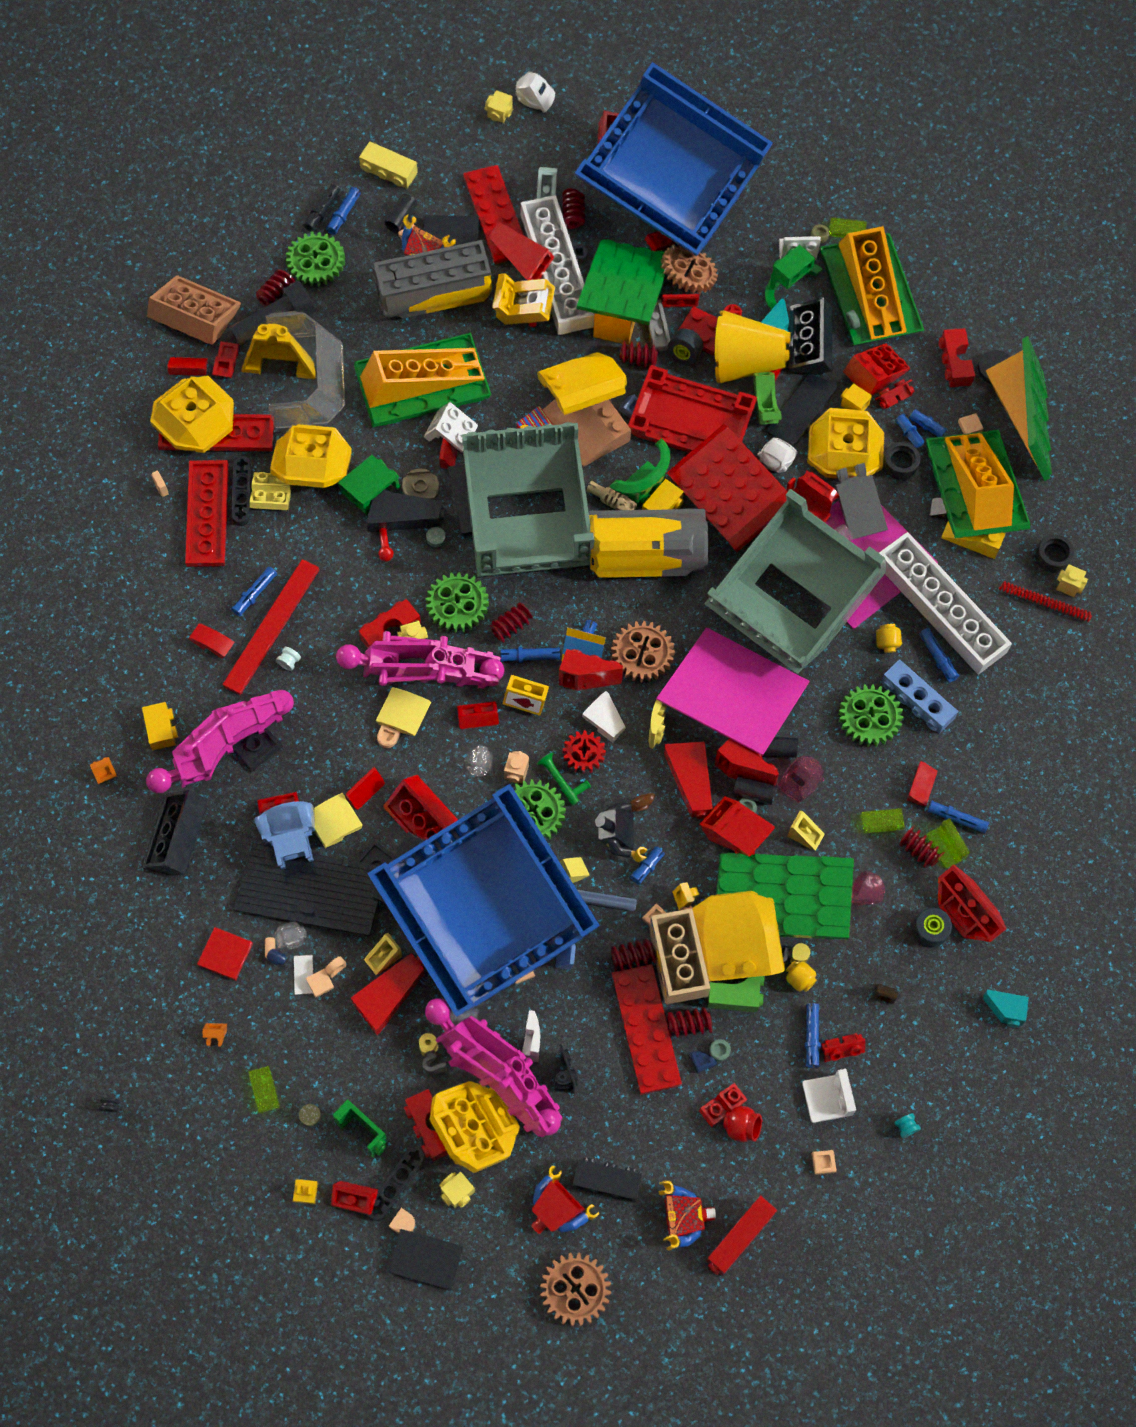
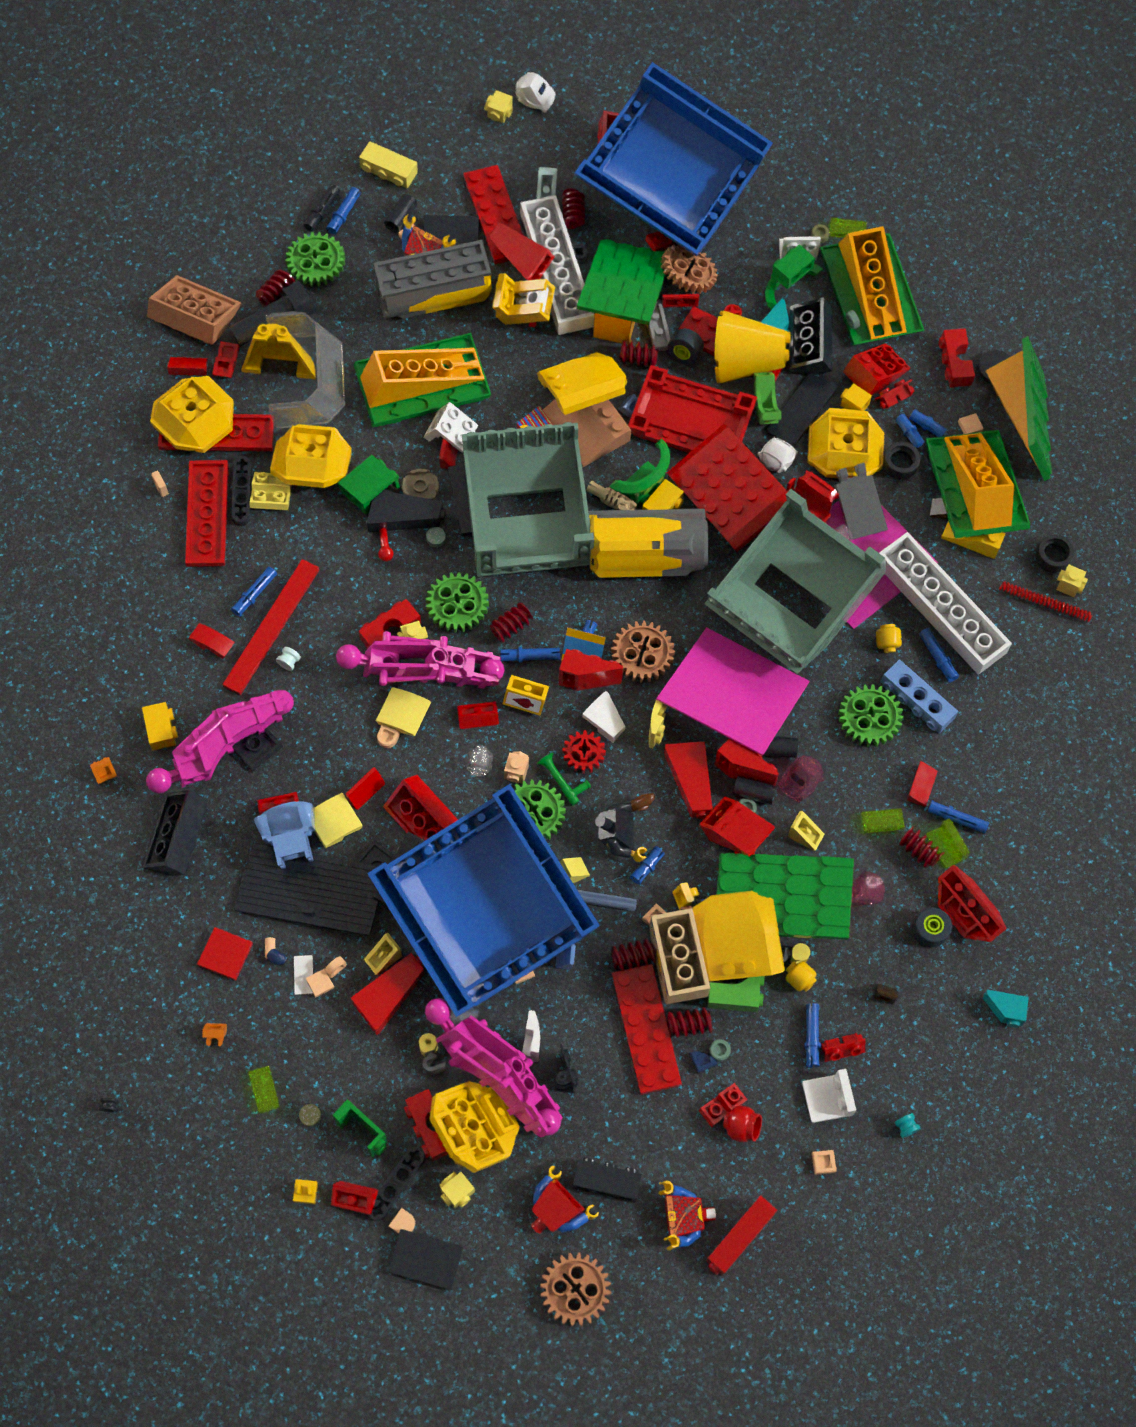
clear head [274,921,307,951] -> none

